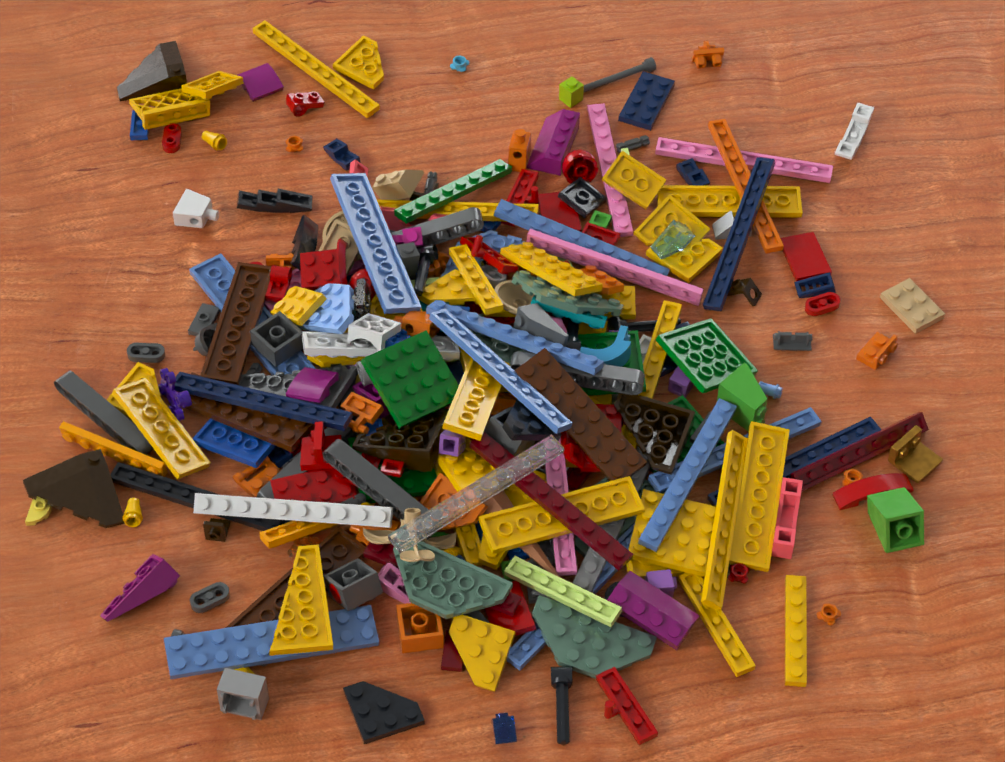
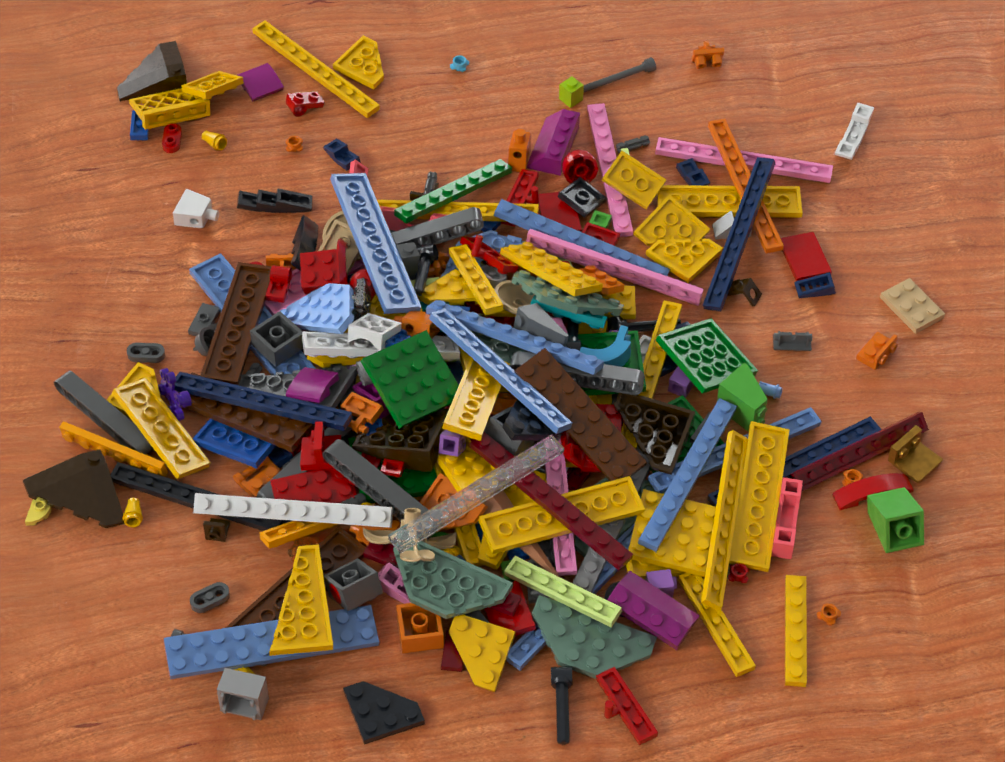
magenta wedge [100,554,180,622] -> none
yellow plate [270,286,327,326] -> none
tan slope [372,170,424,200] -> none
dark pink plate [392,227,424,247] -> none
clear blue bracket [491,713,517,745] -> none
dark blue plate [618,71,675,131] -> none
clear light blue slope [650,220,695,259] -> none
red plate [805,292,841,316] -> none

